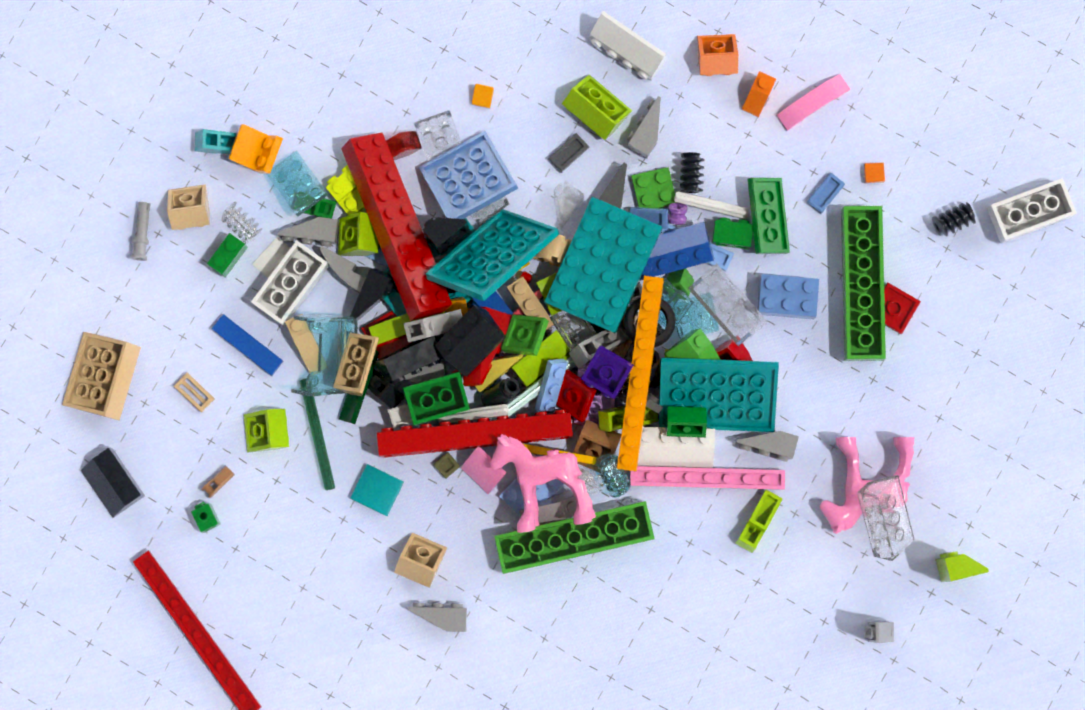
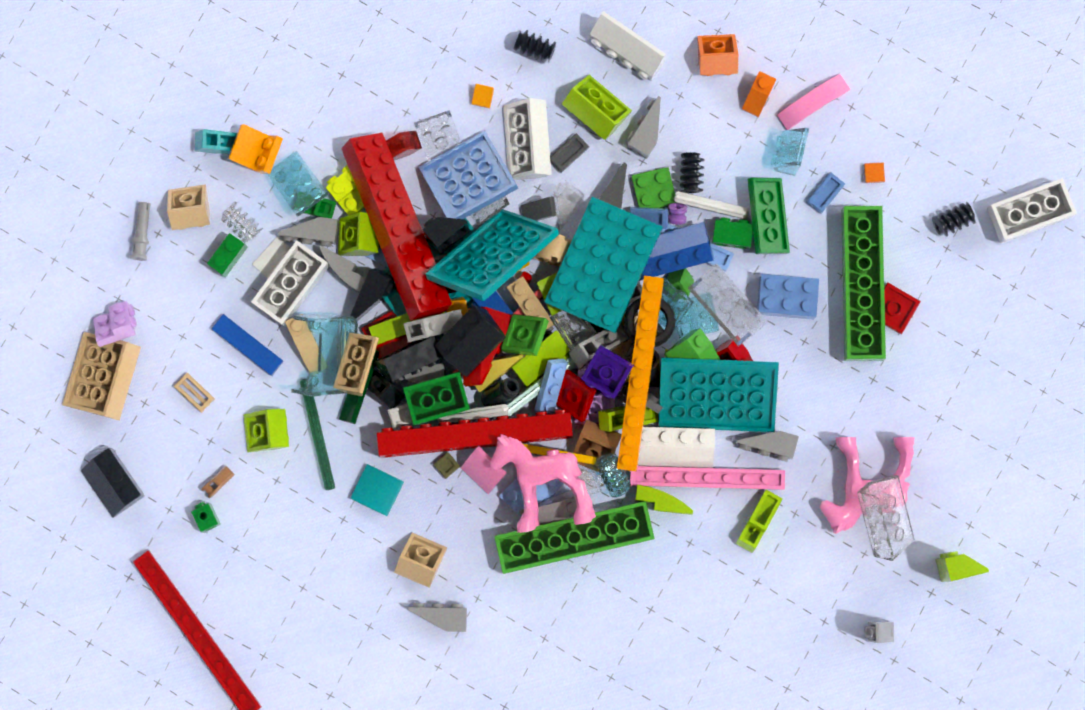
green brick [667,406,707,438] -> none
none -> lavender plate [93,301,137,347]
none -> white slope [503,98,551,180]
none -> black piece [513,30,556,64]
none -> dark grey tile [521,197,556,221]
none -> lime slope [635,485,693,515]
none -> clear light blue slope [771,128,809,176]

